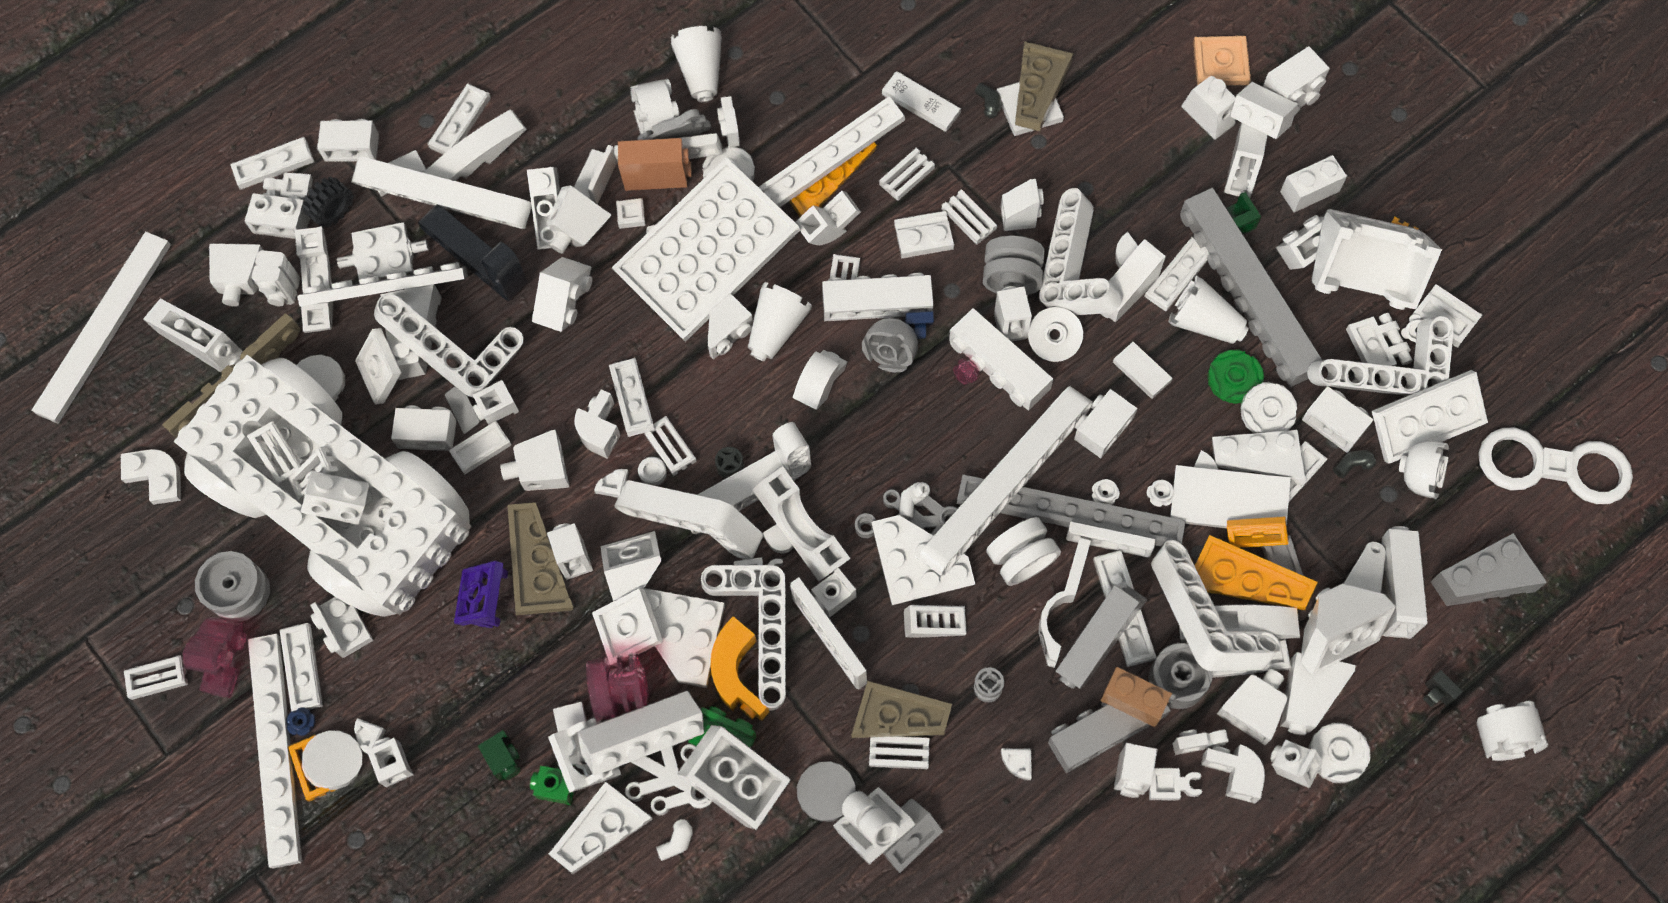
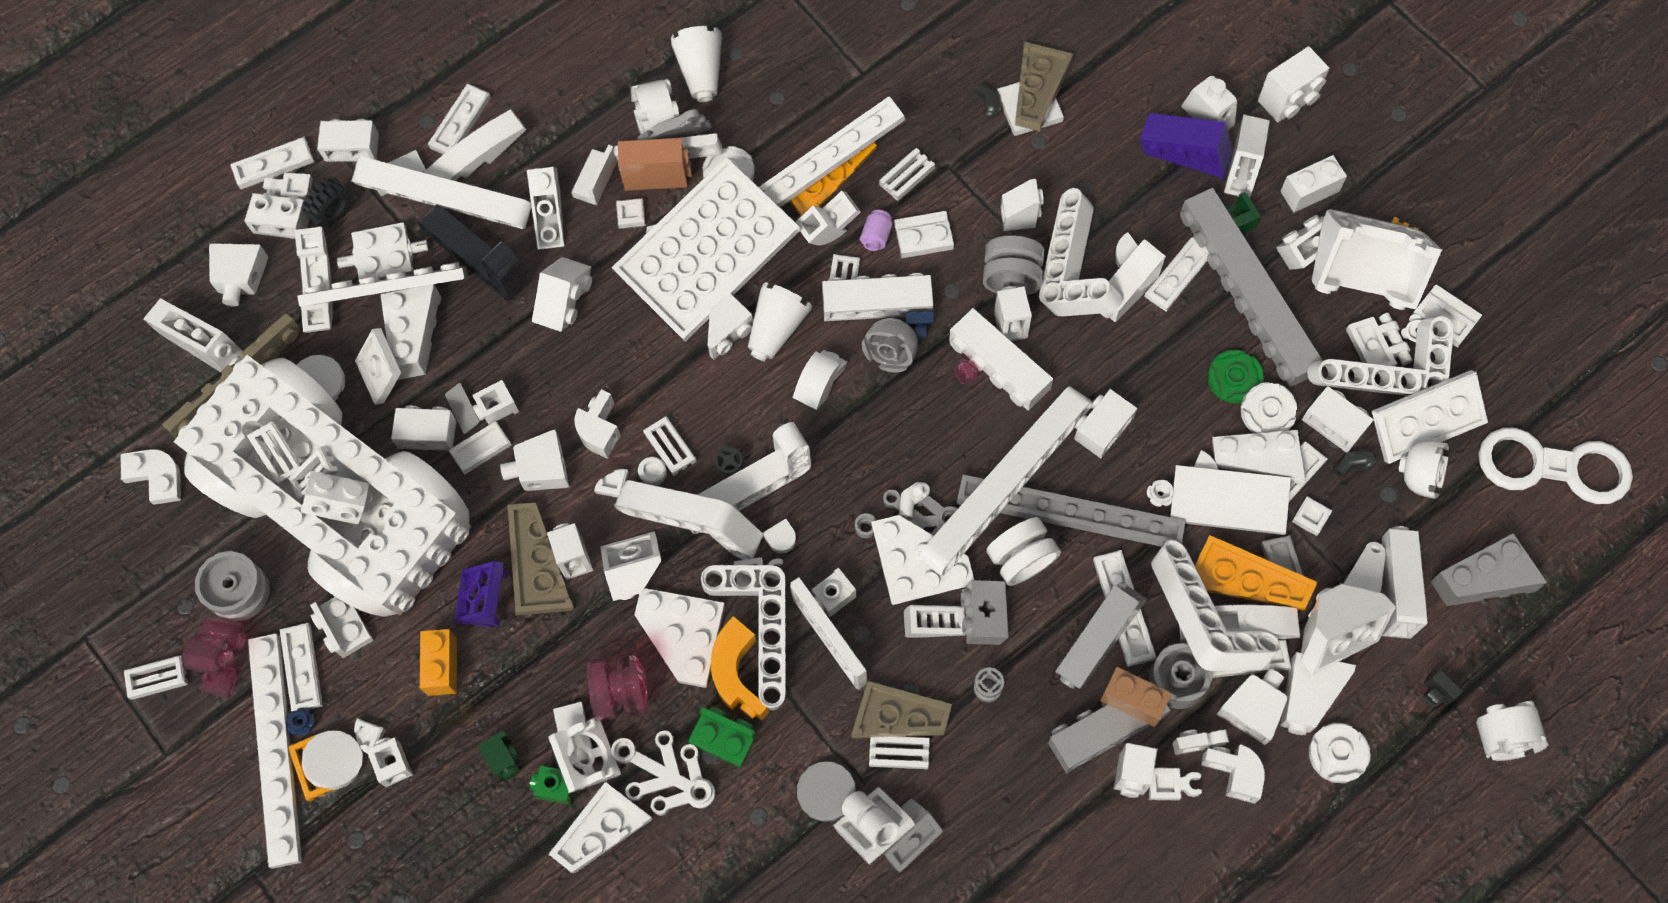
white tile [32,232,171,424] -> none
white brick [251,250,300,306] -> none
white beam [374,293,523,397] -> none
white torso [546,185,611,254] -> none
white brick [578,691,704,776] -> none
white plate [592,588,663,666] -> none
white tile [609,358,655,437] -> none
white arm [656,819,693,861] -> none
white brick [677,725,790,830] -> none
white plate [717,96,739,147] -> none
white arch [752,466,850,581] -> none
white tile [882,71,961,132] -> none
white tile [942,190,997,245] -> none
white tile [1001,748,1031,780] -> none
white dish [1028,307,1083,362] -> none
white piece [1039,538,1091,668] -> none
white tile [1066,521,1155,557] -> none
white plate [1092,479,1120,505] -> none
white tile [1113,342,1173,399] -> none
white cone [1168,276,1249,344] -> none
light nougat tile [1193,36,1250,86] -> none
light orange tile [1227,517,1289,548] -> none
white brick [1230,82,1298,139] -> none
white brick [1271,740,1323,788] -> none
none -> light orange brick [420,629,457,696]
none -> lavender brick [860,210,892,251]
none -> light grey brick [961,580,1008,645]
none -> dark purple wedge [1140,113,1233,178]
none -> white tile [1292,496,1332,536]

